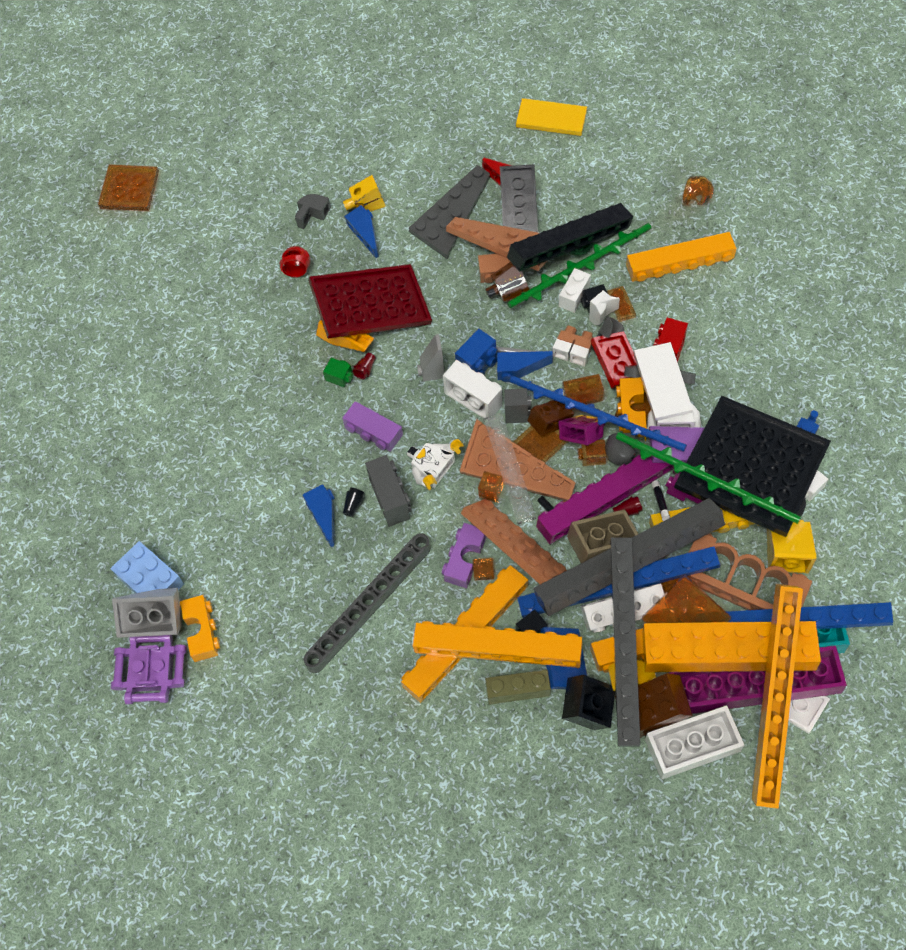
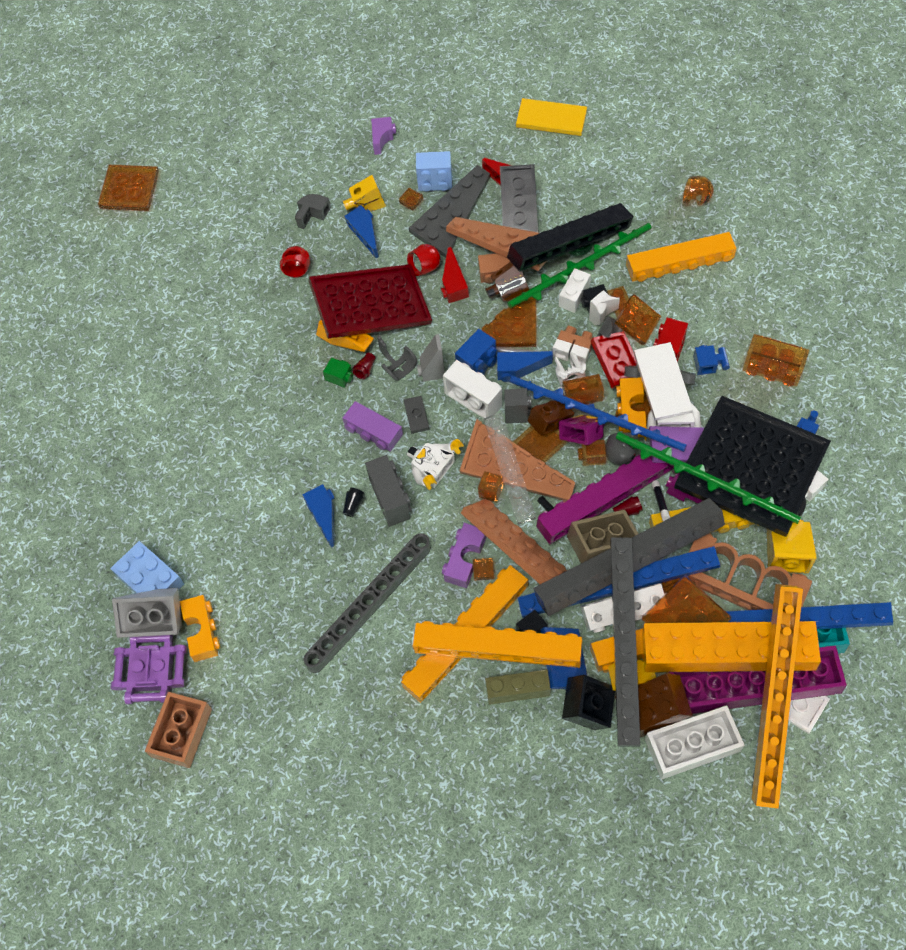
none -> nougat brick [145,692,212,768]
none -> medium lavender arch [371,117,396,155]
none -> dark grey helmet [377,335,417,380]
none -> clear orange plate [399,188,423,210]
none -> dark grey plate [403,396,429,434]
none -> red helmet [407,244,441,276]
none -> light blue brick [416,151,452,191]
none -> red slope [440,247,469,303]
none -> clear orange plate [482,297,536,347]
none -> white piece [555,352,586,391]
none -> clear orange plate [615,294,661,345]
none -> blue brick [693,345,730,375]
none -> clear orange brick [742,334,809,387]

